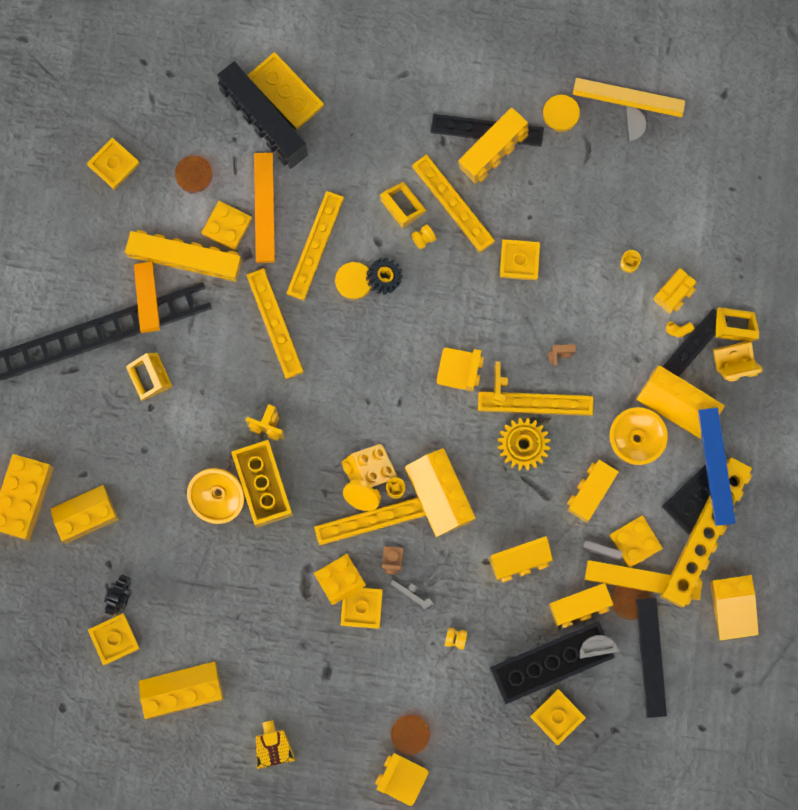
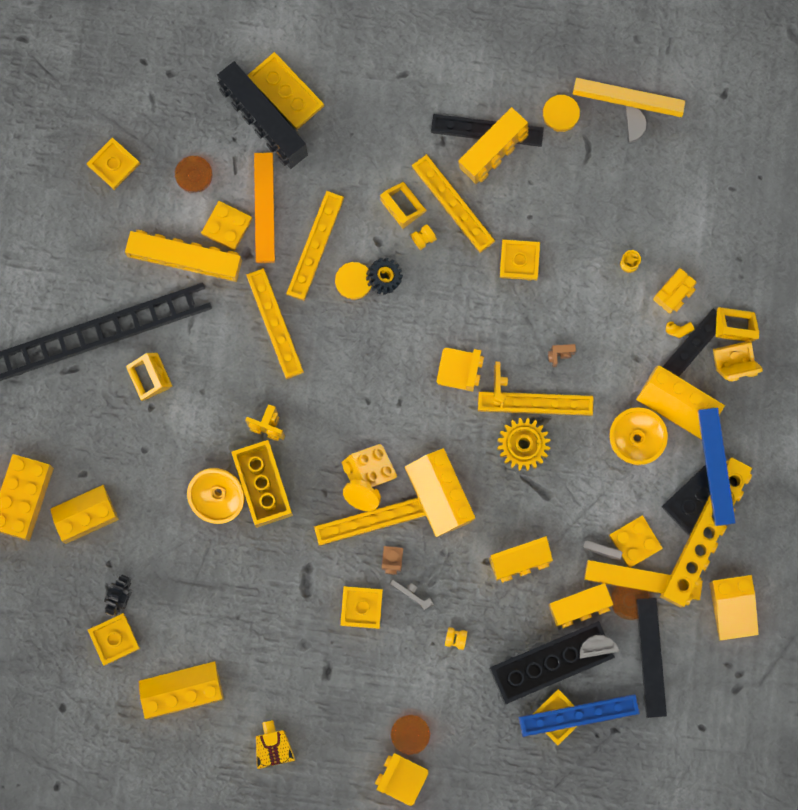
light orange tile [134,261,160,333] -> none
yellow plate [314,554,366,605] -> none
yellow wheel [386,477,405,499] -> none
yellow brick [567,460,619,523] -> none
none -> blue tile [518,694,640,737]

